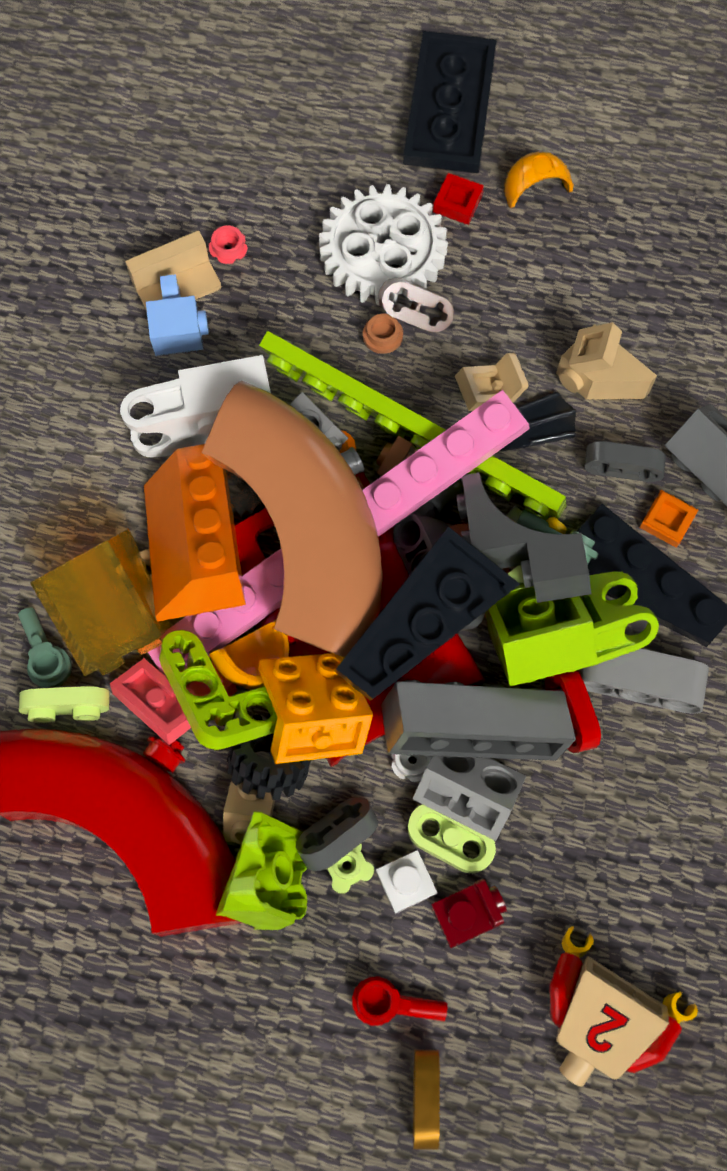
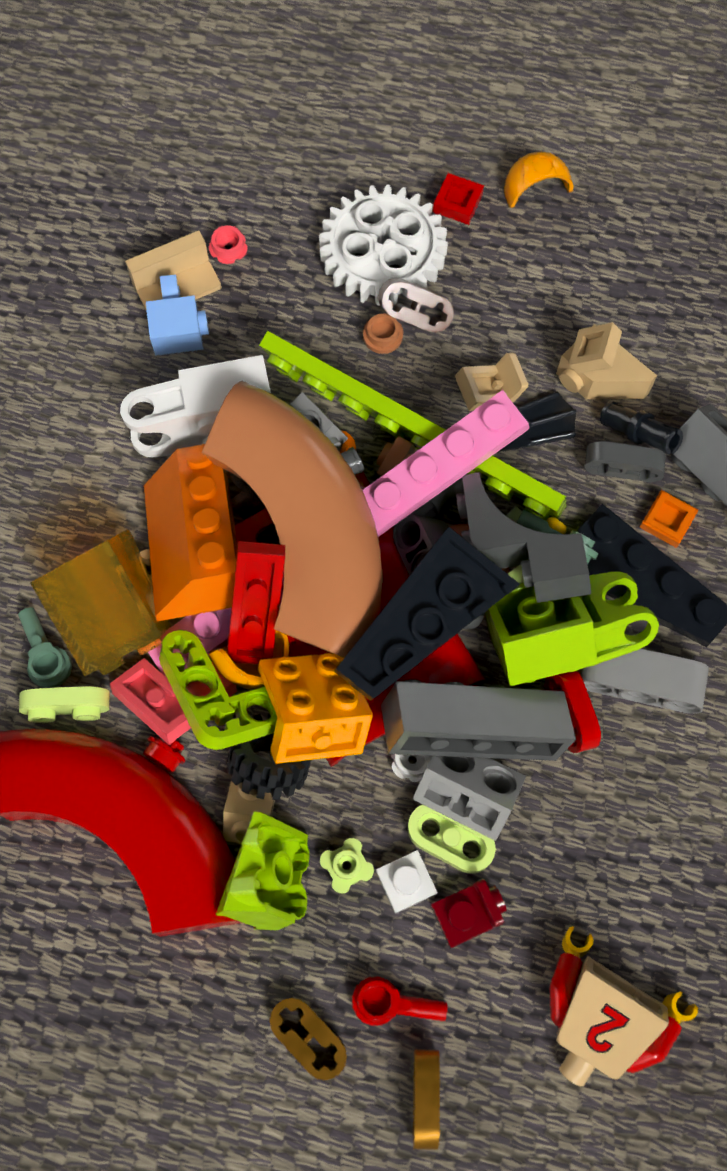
dark grey beam [296,797,378,871] -> none
black plate [403,31,497,174] -> none
none -> red plate [227,541,286,664]
none -> pearl gold beam [270,998,347,1080]
none -> black pin [600,401,683,455]

